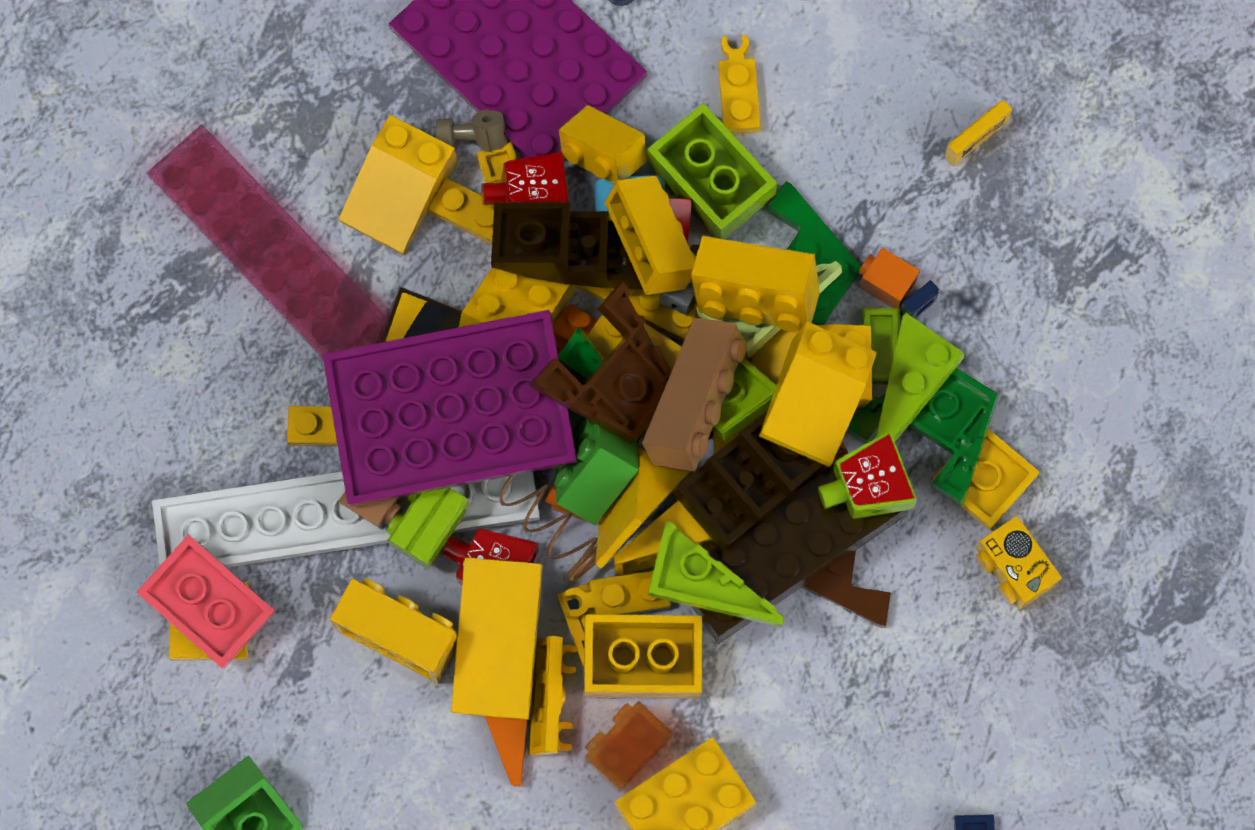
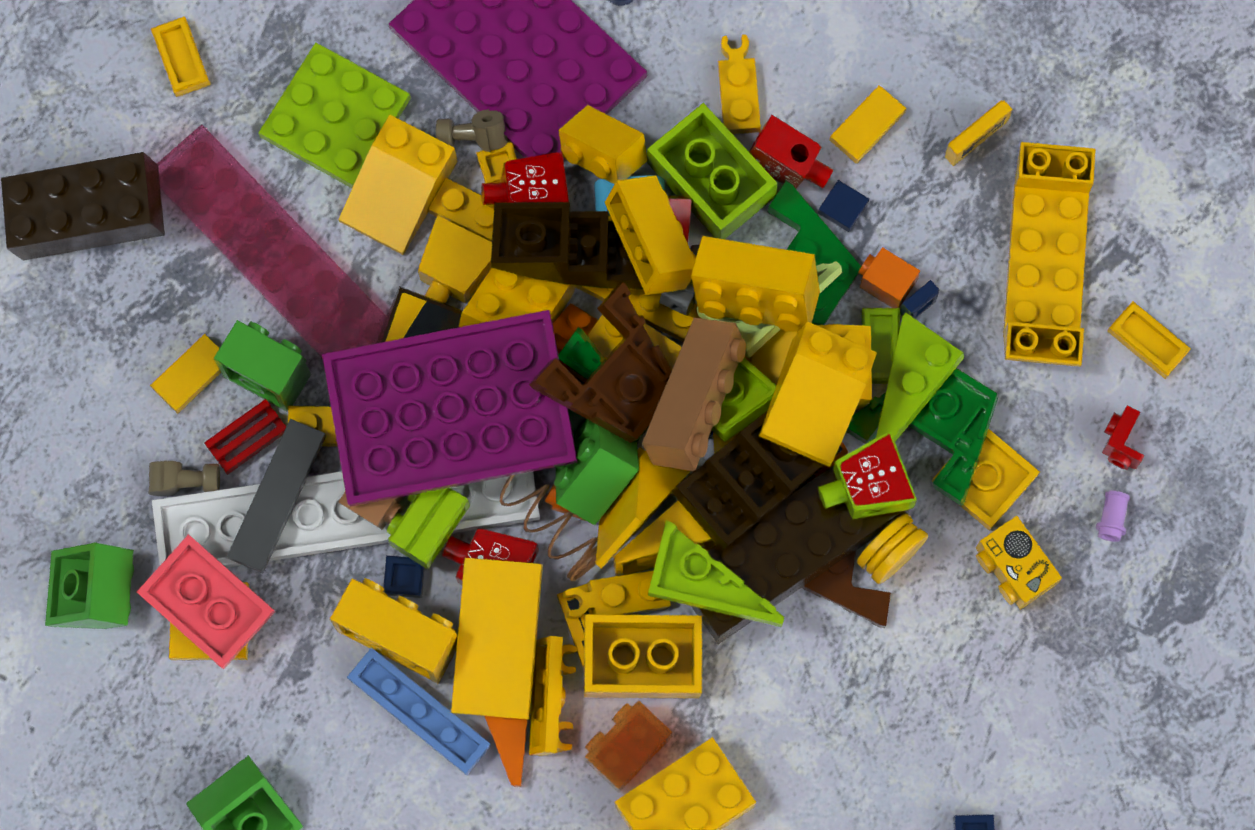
none -> dark brown brick [1,152,165,261]
none -> bright green slope [45,543,134,629]
none -> dark tan leg [148,460,220,497]
none -> yellow tile [150,334,221,414]
none -> yellow tile [151,16,211,97]
none -> red tile [204,399,286,475]
none -> bright green brick [213,320,311,412]
none -> dark grey tile [227,419,326,573]
none -> lime plate [258,42,411,188]
none -> medium blue plate [347,647,491,776]
none -> dark blue tile [383,555,425,598]
none -> yellow torso [418,215,492,303]
none -> red torso [749,115,834,189]
none -> dark blue tile [818,180,869,232]
none -> yellow tile [829,85,907,164]
none -> yellow head [857,513,928,584]
none -> yellow slope [1003,142,1096,367]
none -> lavender pin [1096,491,1130,542]
none -> red bracket [1102,405,1144,470]
none -> yellow tile [1107,301,1191,379]

